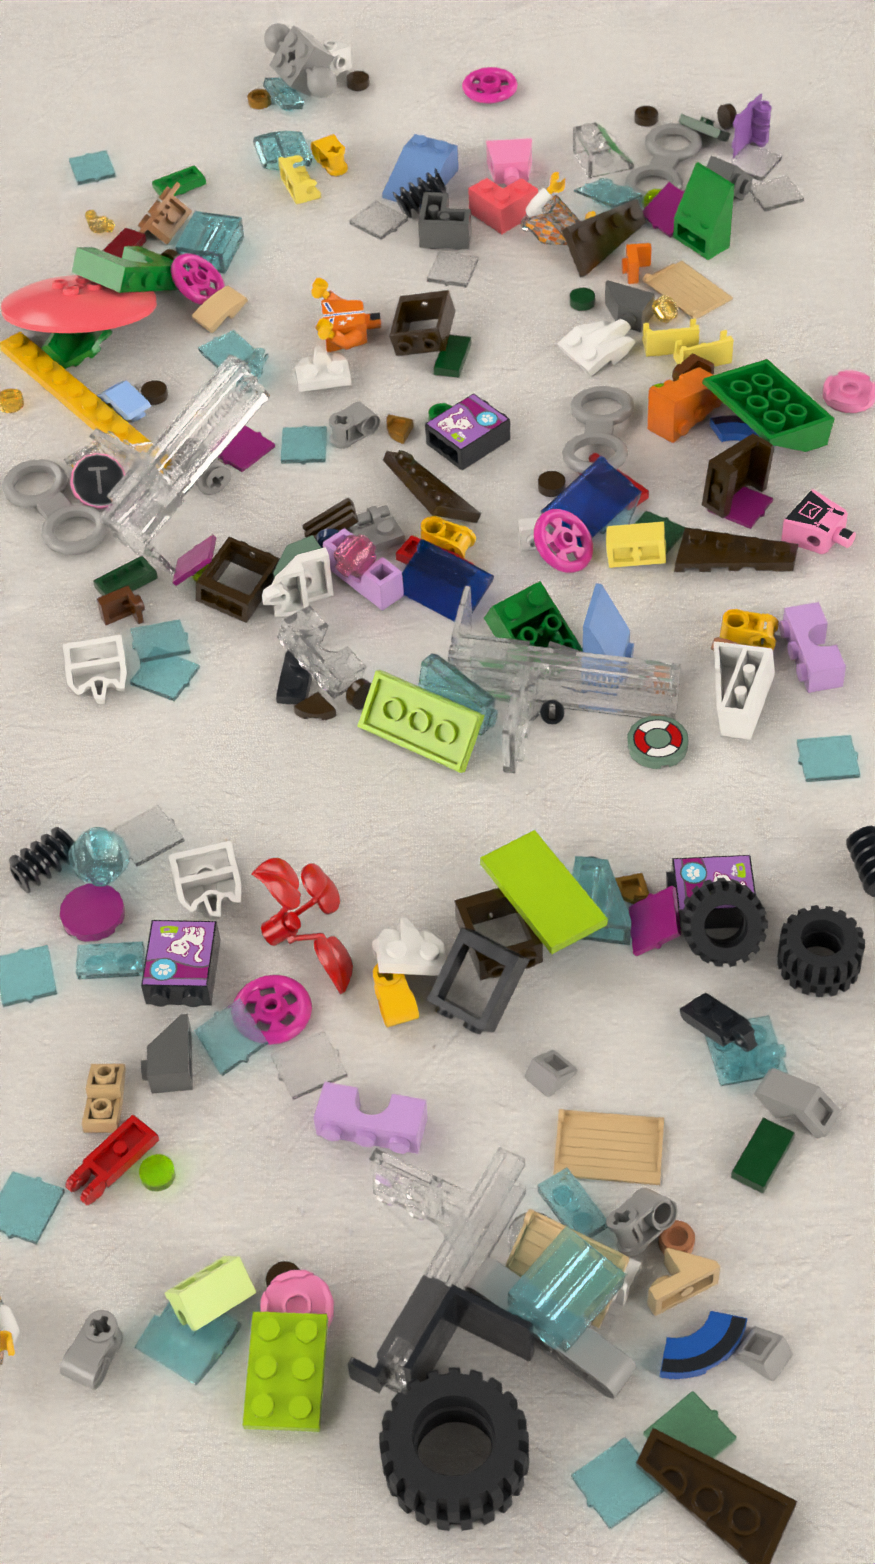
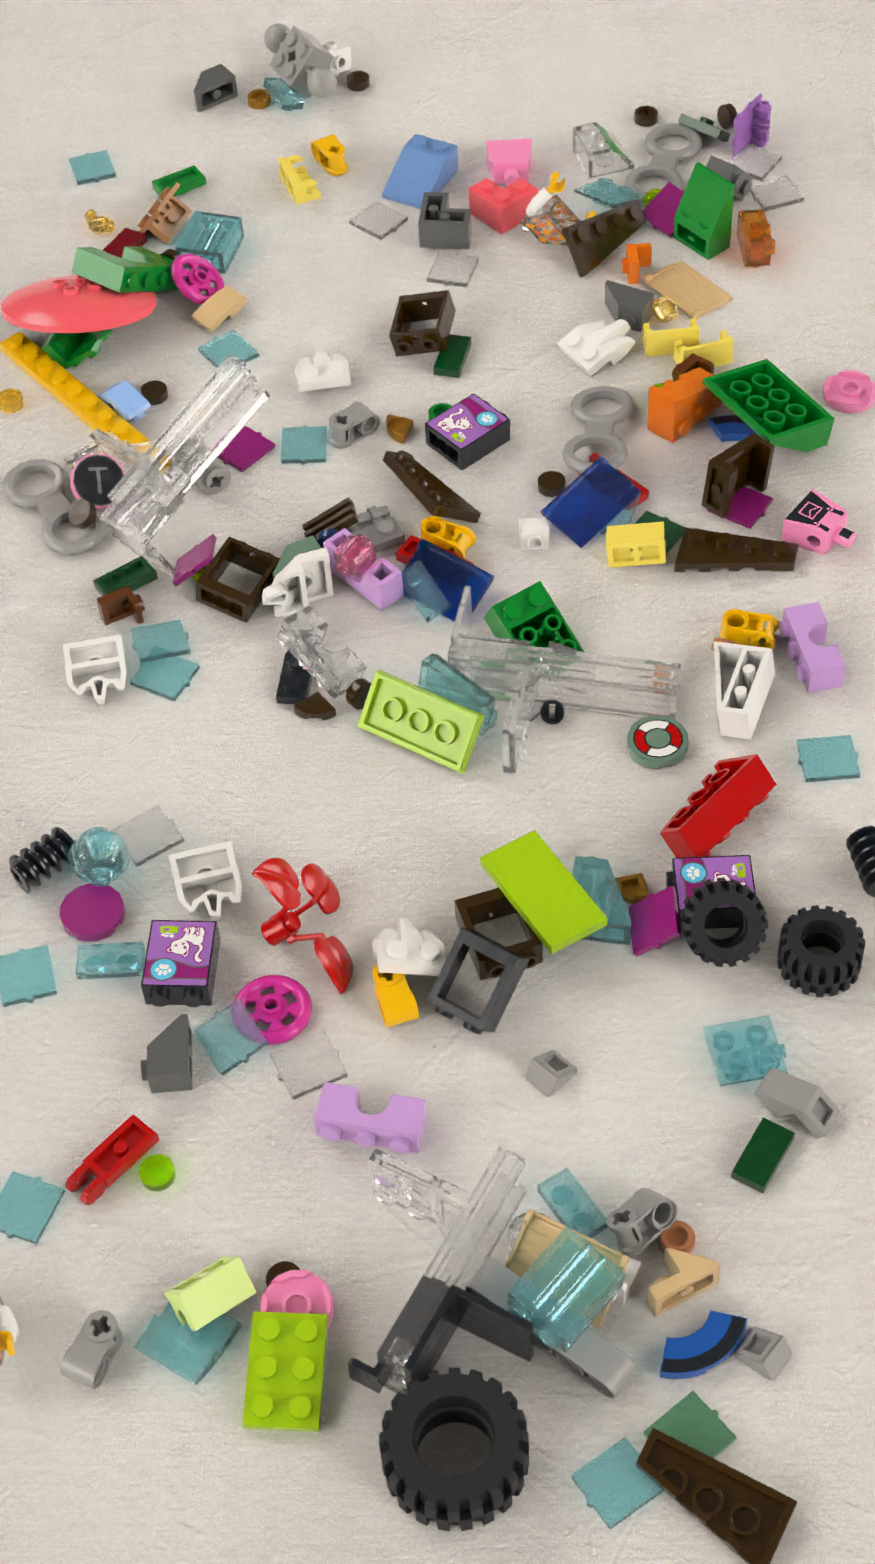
tan slope [82,1064,126,1133] -> none
clear light blue pin [236,348,269,393] -> none
clear light blue slope [253,131,313,171] -> none
orange torso [311,277,381,352] -> none
black piece [392,168,447,218] -> none
dark pink plate [462,67,518,103] -> none
dark pink plate [533,509,593,573] -> none
tan piece [553,1109,664,1185] -> none
dark green tile [569,287,595,311] -> none
medium blue slope [582,583,634,694] -> none
black hinge [679,992,758,1053] -> none
none -> tile [68,499,96,529]
none -> dark grey slope [194,64,238,113]
none -> clear light blue plate [402,560,451,623]
none -> red wedge [660,754,777,858]
none -> clear orange brick [737,209,775,267]

